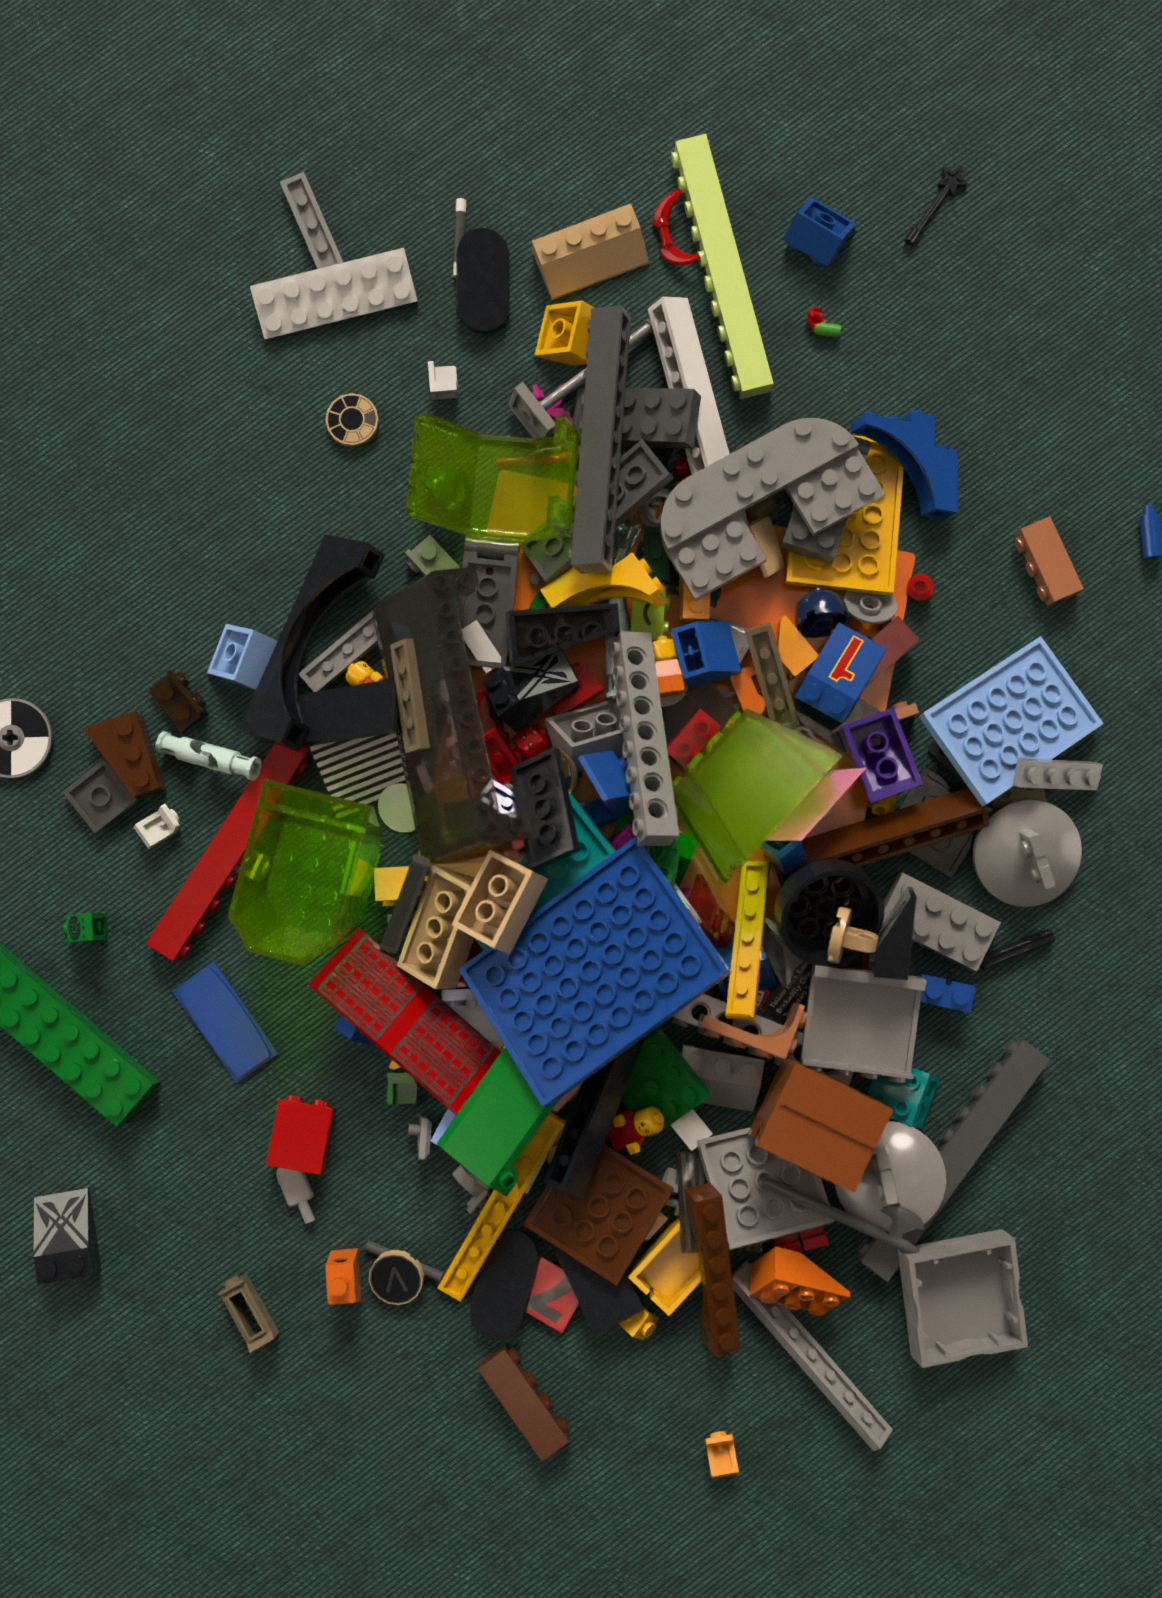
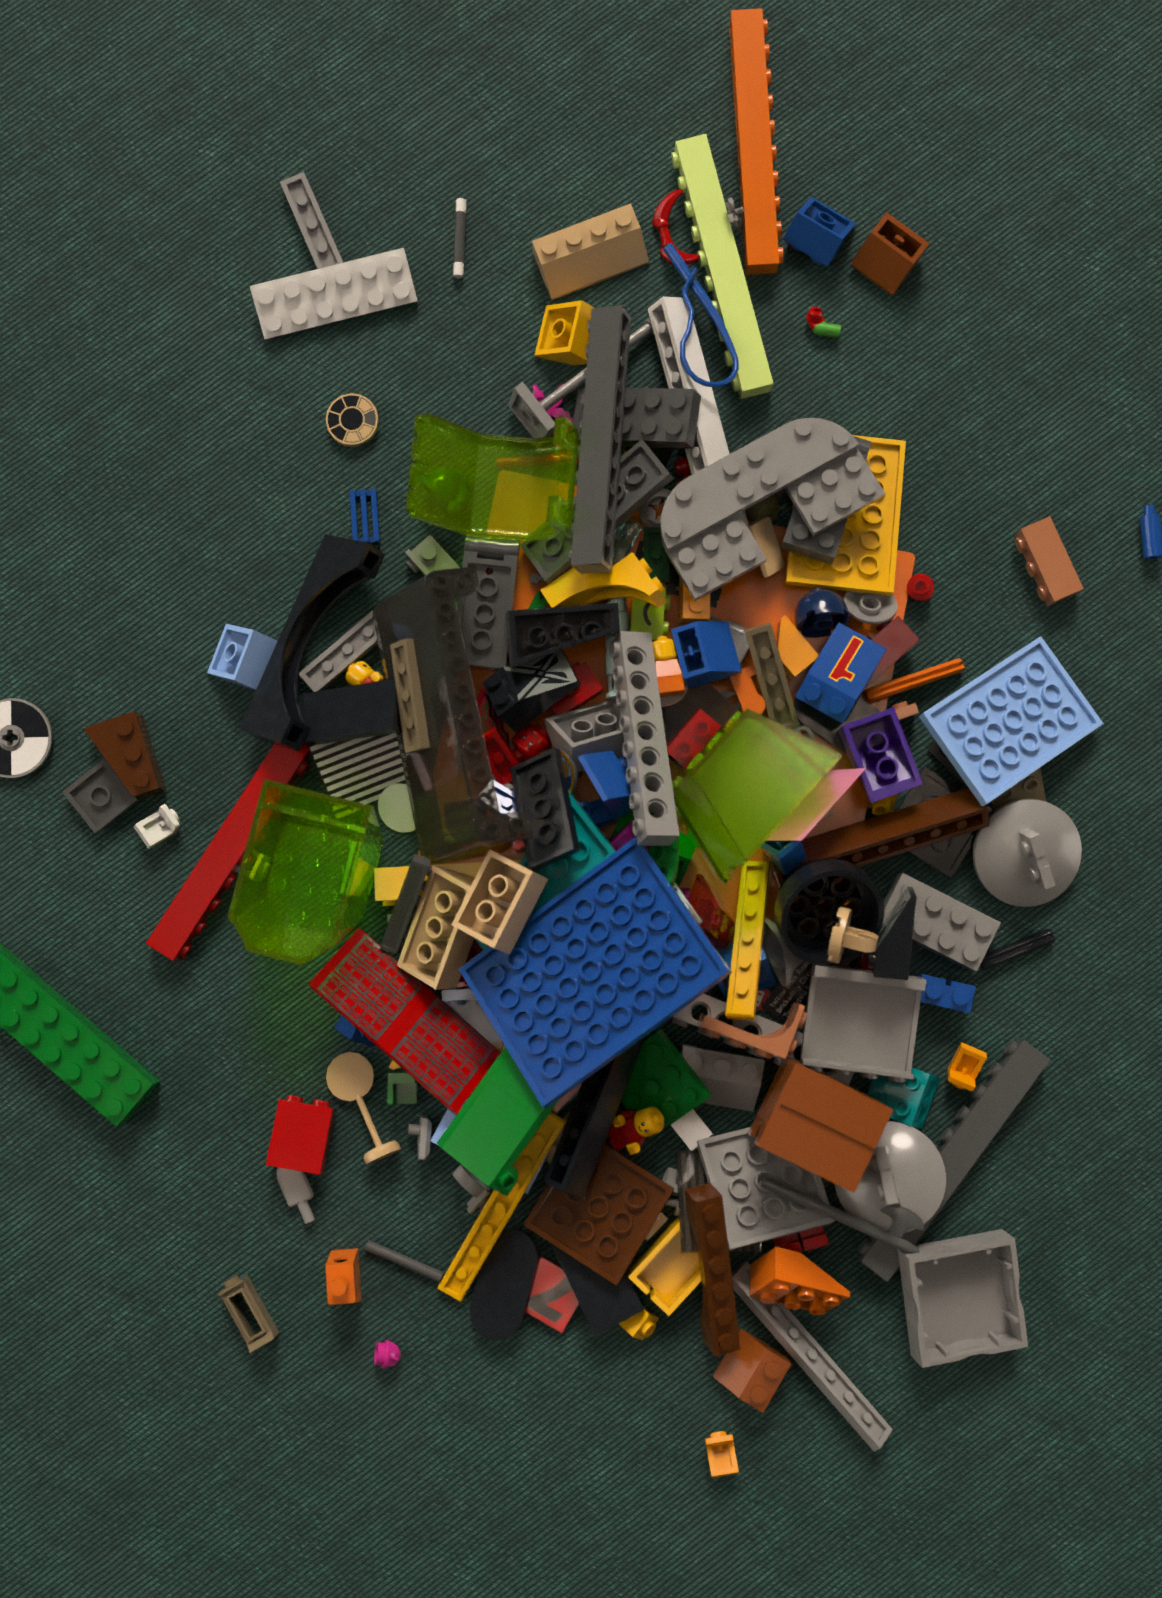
black slope [33,1187,101,1285] -> none
green slope [63,913,108,943] -> none
dark brown bracket [149,669,209,733] -> none
light aqua piece [155,731,262,781] -> none
blue piece [172,961,279,1084] -> none
black tile [369,1250,424,1305] -> none
white panel [428,361,459,400] -> none
black tile [456,228,510,334] -> none
white sticker [459,620,501,673] -> none
reddish brown brick [478,1343,571,1461] -> none
blue arch [851,410,958,520] -> none
black piece [904,167,968,246] -> none
light grey plate [1013,758,1103,790] -> none
none -> tan piece [326,1052,401,1165]
none -> blue tile [349,489,380,543]
none -> dark pink plate [374,1340,401,1369]
none -> blue piece [663,243,739,388]
none -> dark orange slope [713,1327,791,1413]
none -> light grey plant [725,197,744,230]
none -> orange brick [729,8,783,275]
none -> dark orange slope [850,212,929,296]
none -> orange axle [864,658,965,703]
none -> light orange bracket [947,1042,987,1091]

